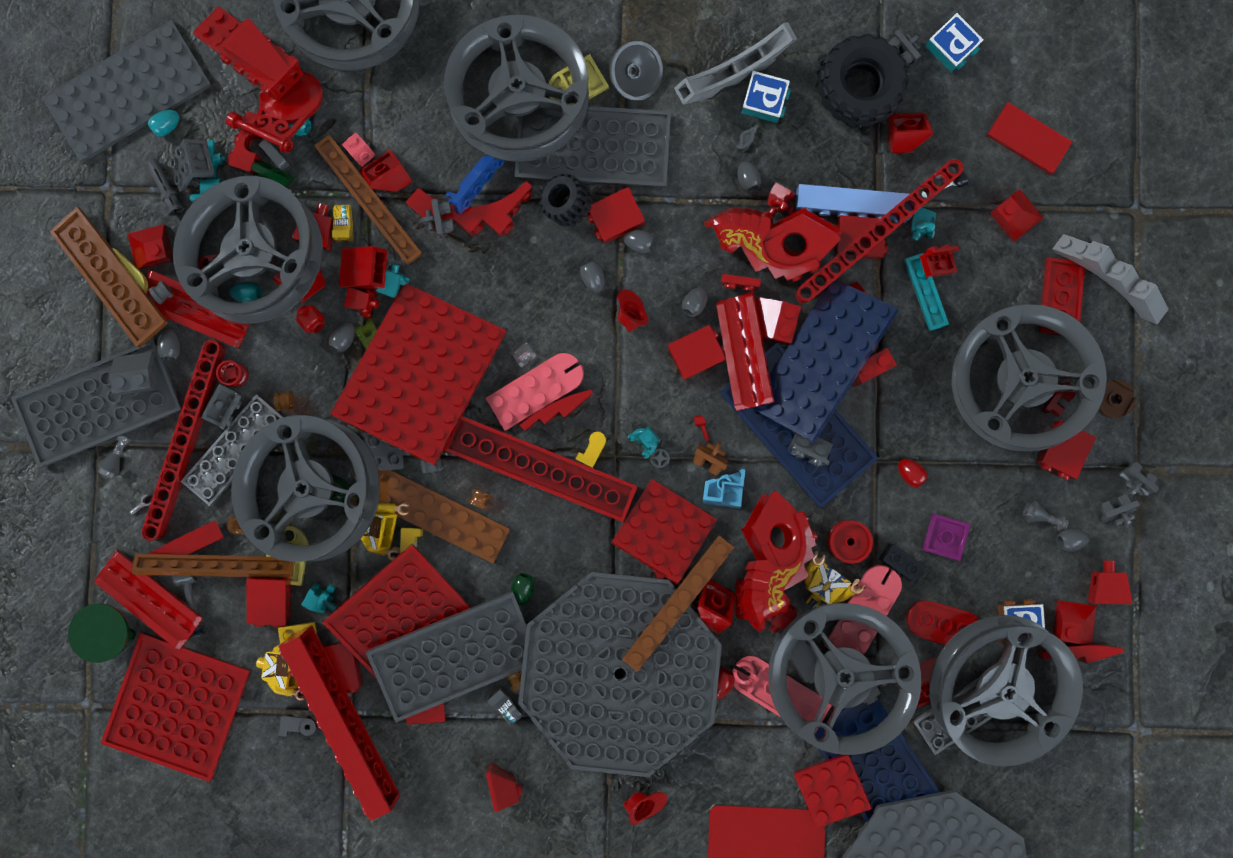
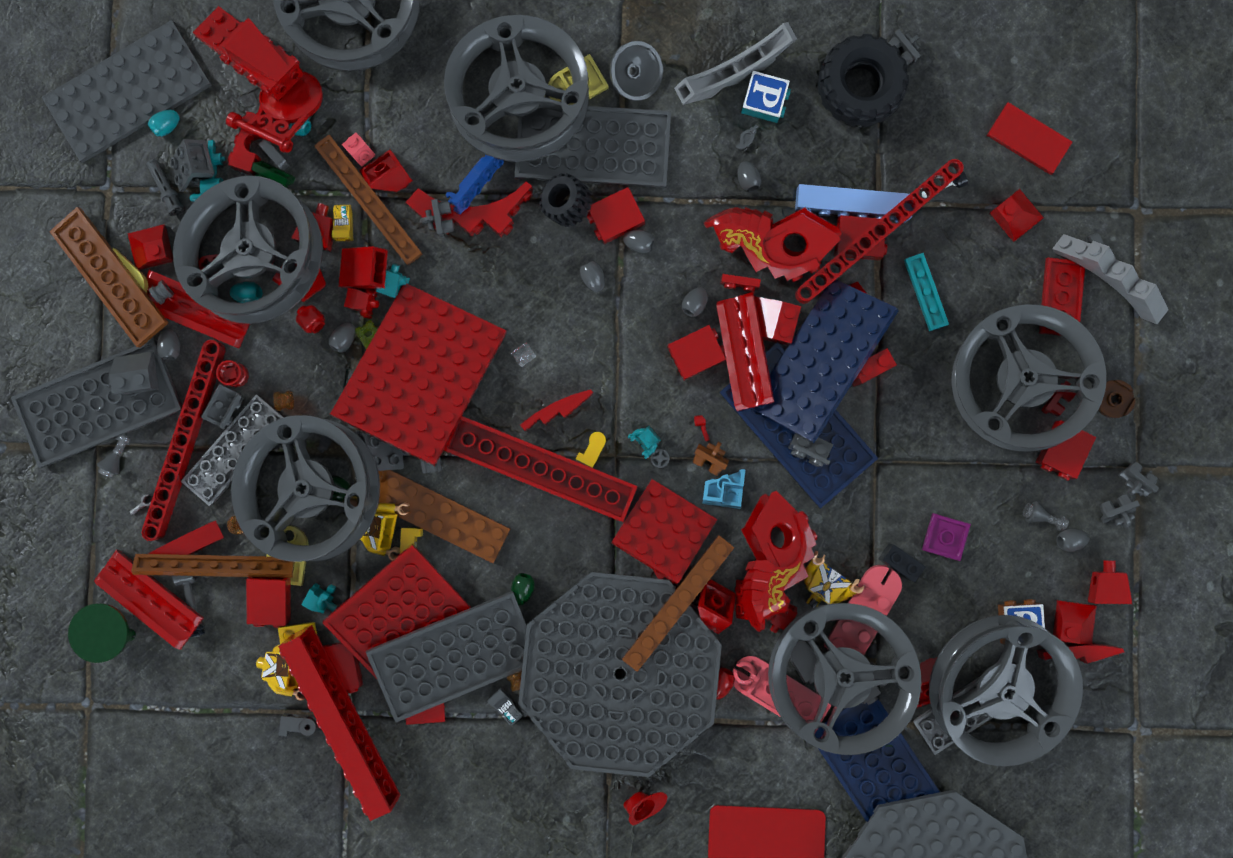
red plate [100,632,251,782] -> none
clear orange wheel [467,488,491,510] -> none
coral plate [486,353,584,431] -> none
red slope [486,763,523,812] -> none
red piece [617,289,649,332] -> none
red piece [767,183,797,217] -> none
red plate [794,755,872,828] -> none
red wheel [826,520,873,564] -> none
red slope [887,112,933,154] -> none
red animal [898,459,928,488] -> none
red tile [906,600,979,645] -> none
teal piece [911,207,936,241] -> none
red bracket [919,244,959,278] -> none
piece [925,13,983,72] -> none

